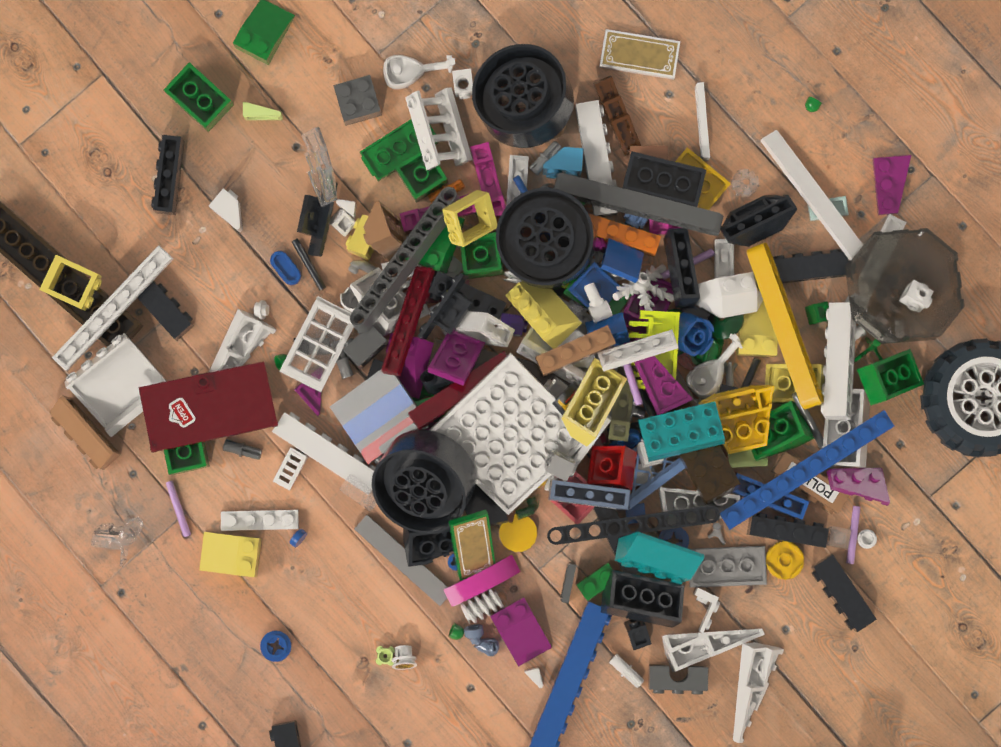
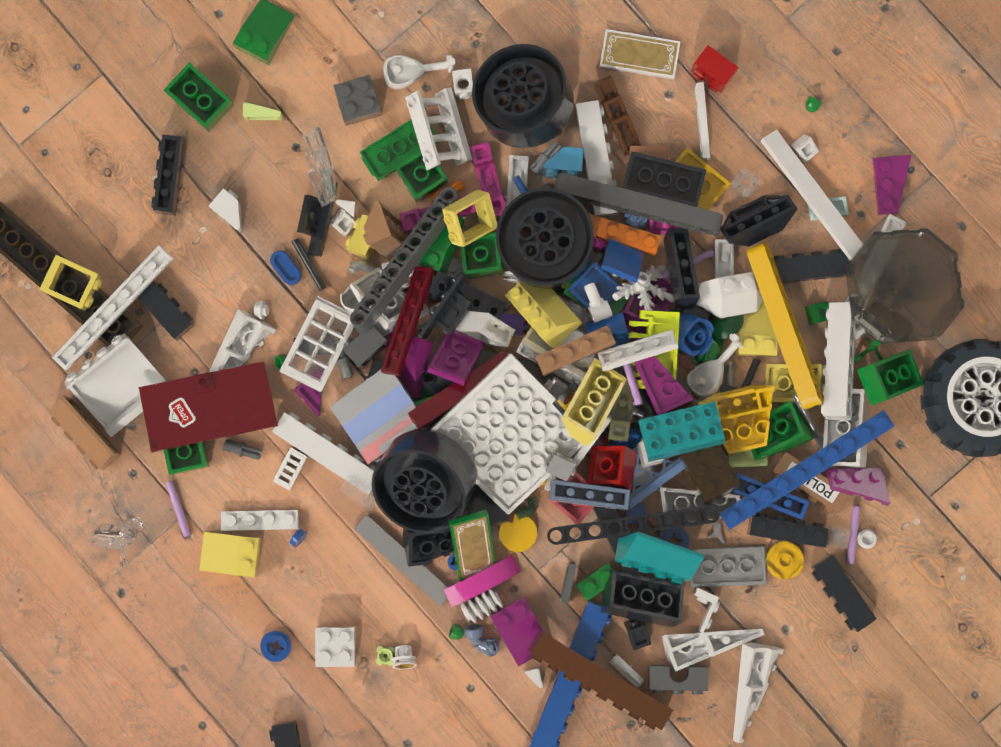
white brick [899,280,934,313] -> none
none -> white brick [315,626,356,667]
none -> reddish brown brick [527,630,673,730]
none -> red brick [691,45,739,93]
none -> white slope [791,134,819,163]

